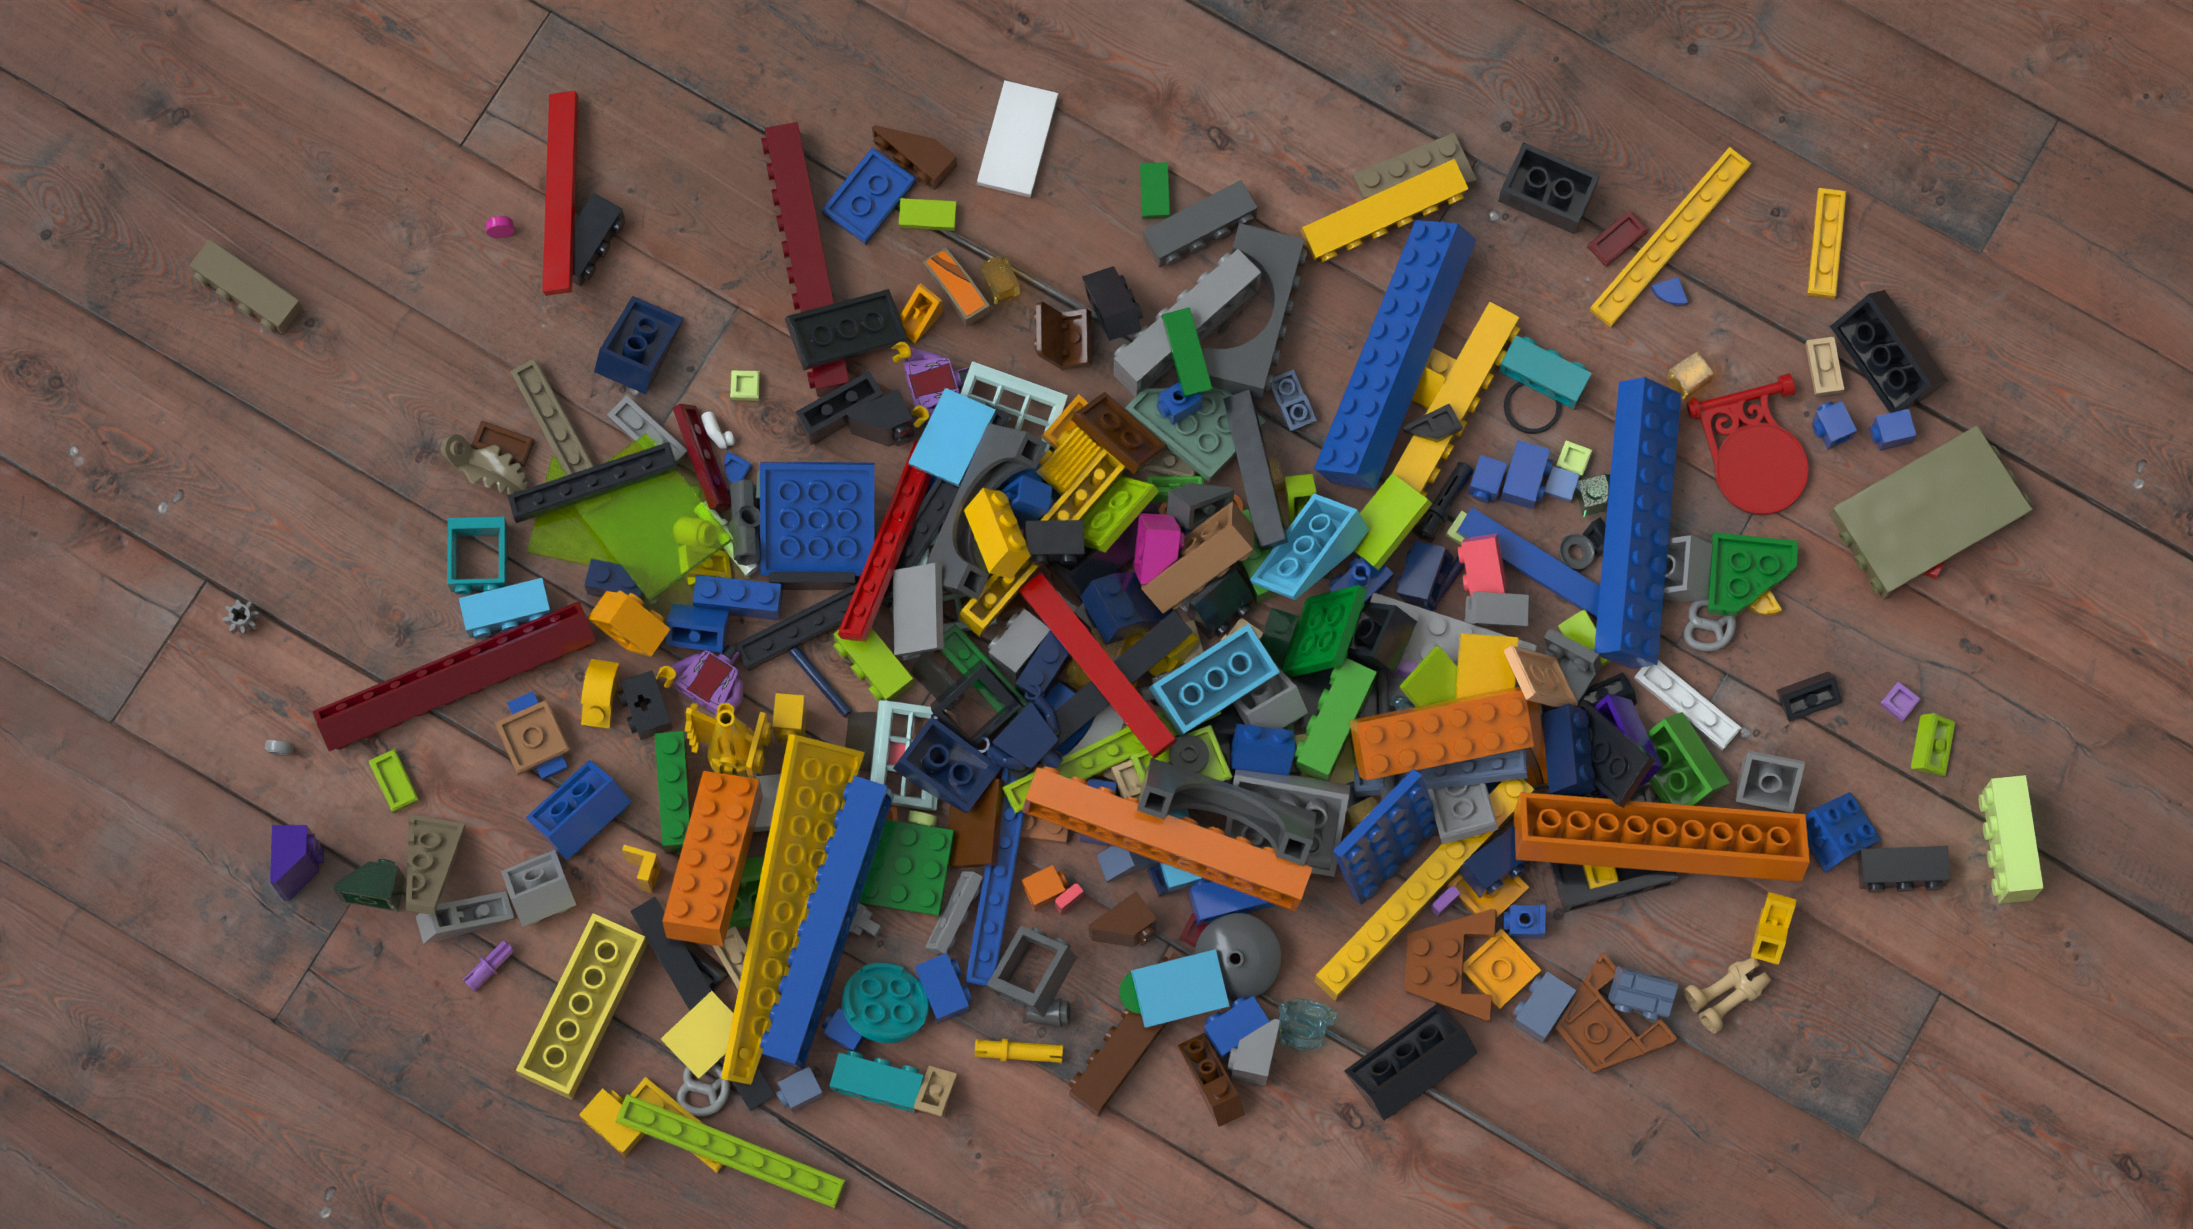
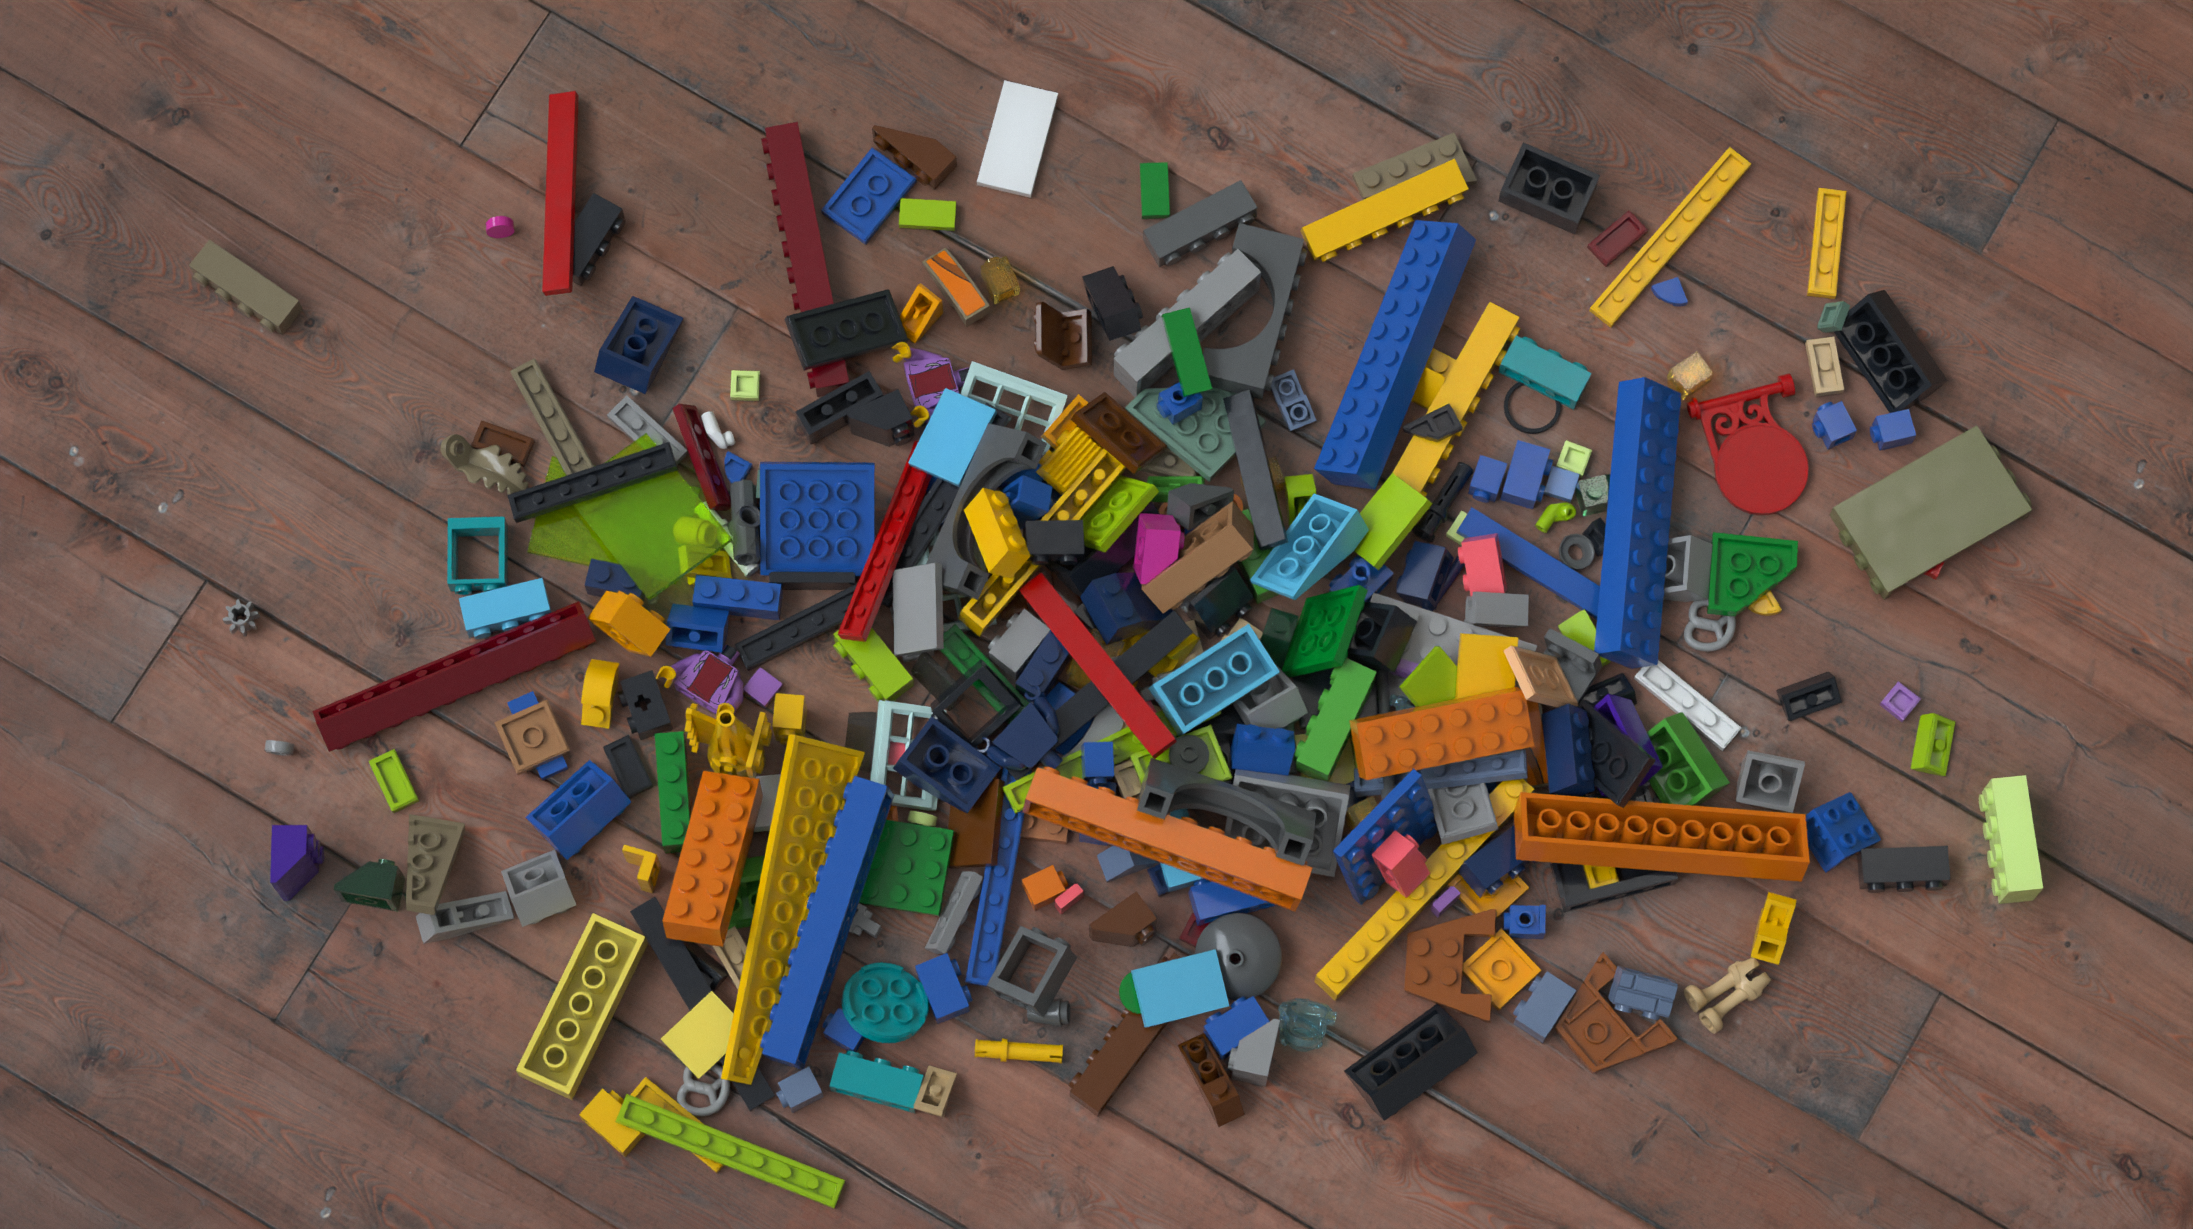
medium lavender axle [462,941,514,992] -> none
dark blue bar [789,646,852,717] -> none
none -> black tile [603,735,653,798]
none -> medium lavender tile [743,667,783,708]
none -> blue brick [1081,742,1114,785]
none -> coral brick [1372,830,1430,898]
none -> lime arm [1535,502,1576,533]
none -> sand green tile [1817,301,1850,333]

